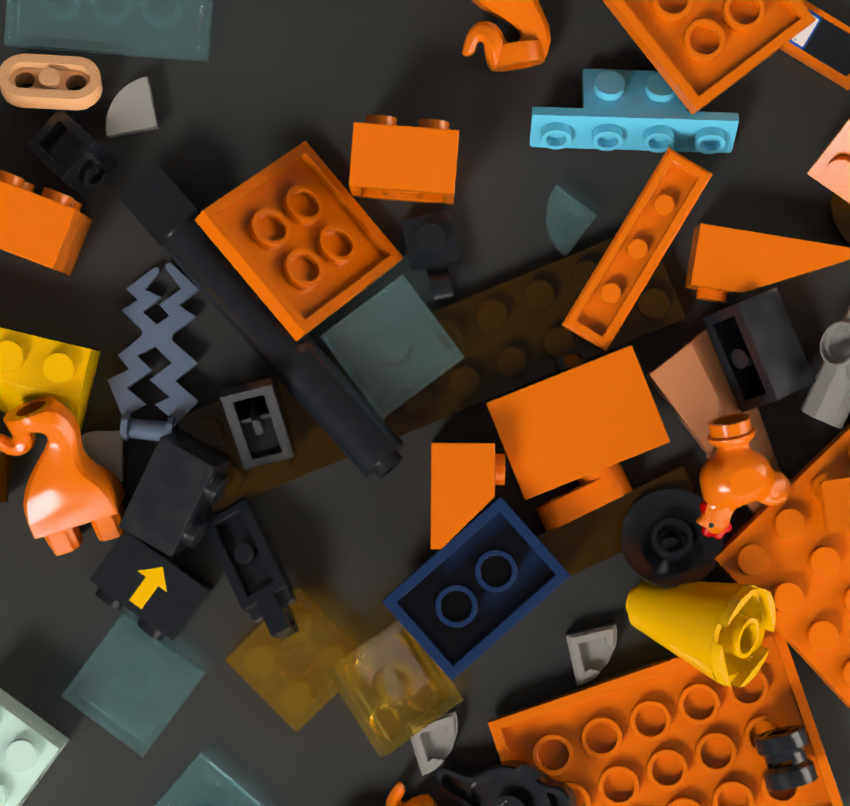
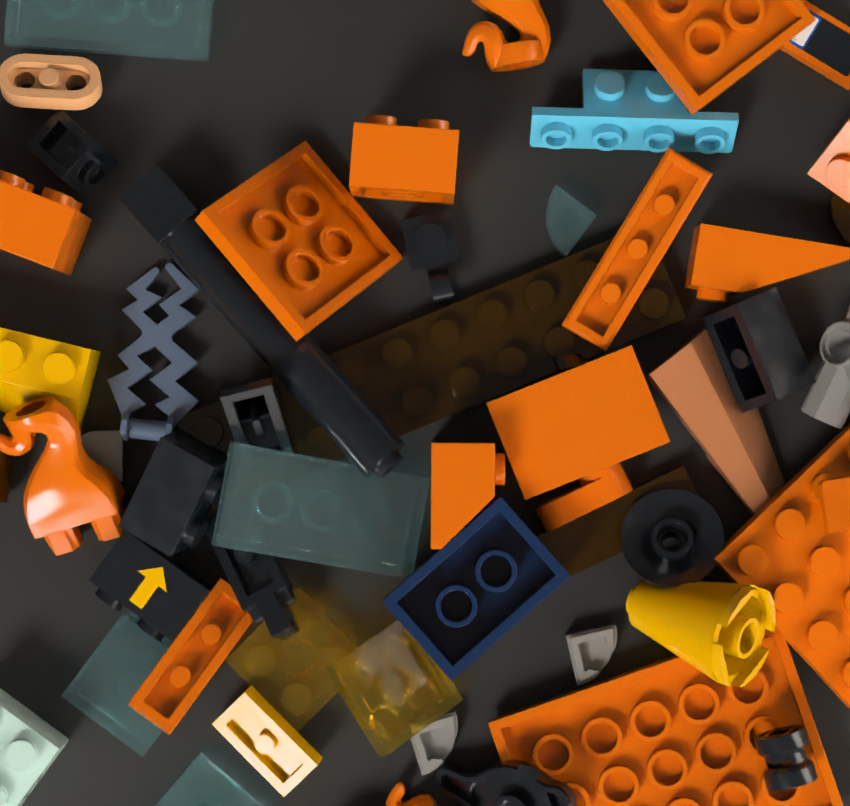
light grey tile [106,76,159,138] -> none
clear light blue tile [320,274,465,418] -> none
orange animal [696,413,791,540] -> none
none -> orange plate [128,578,253,736]
none -> clear light blue tile [211,442,430,578]
none -> plate [212,685,323,797]

